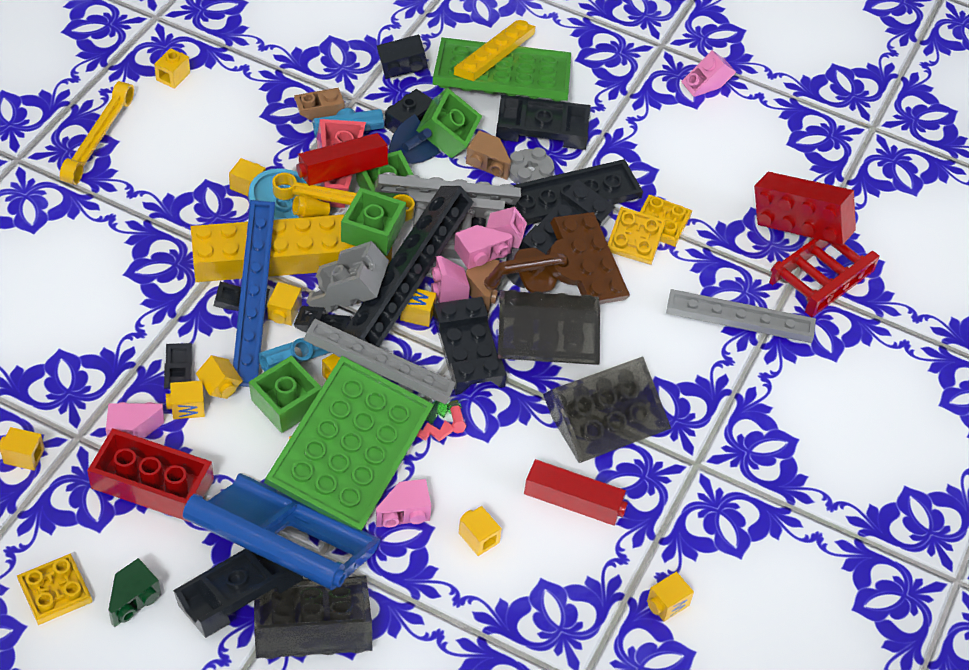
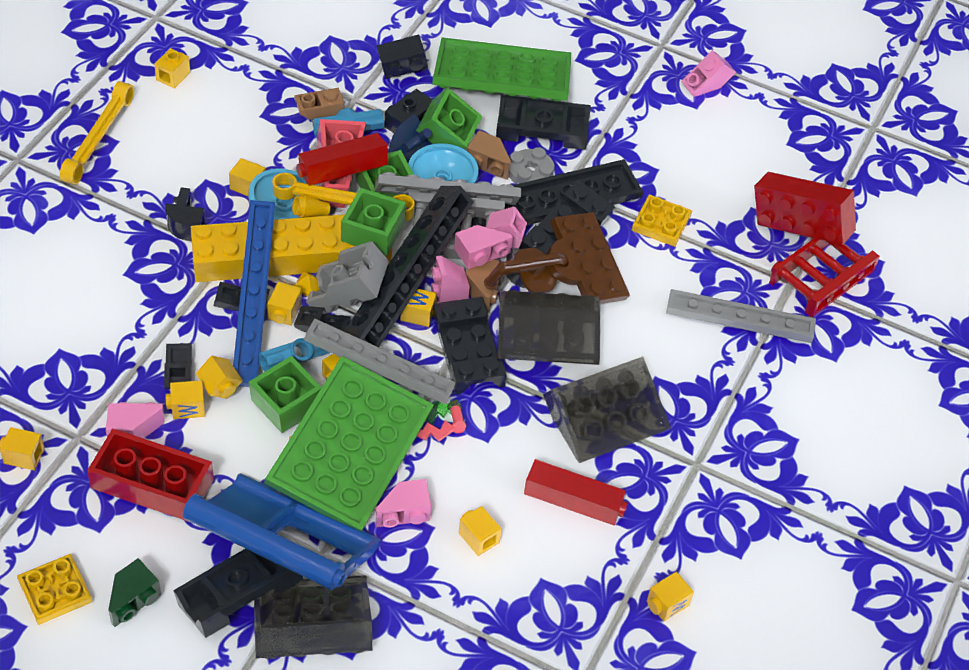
yellow plate [454,20,536,81] -> none
yellow tile [608,207,666,265] -> none
none -> black brick [165,187,206,241]
none -> yellow slope [293,271,320,297]
none -> medium azure dish [408,144,478,183]

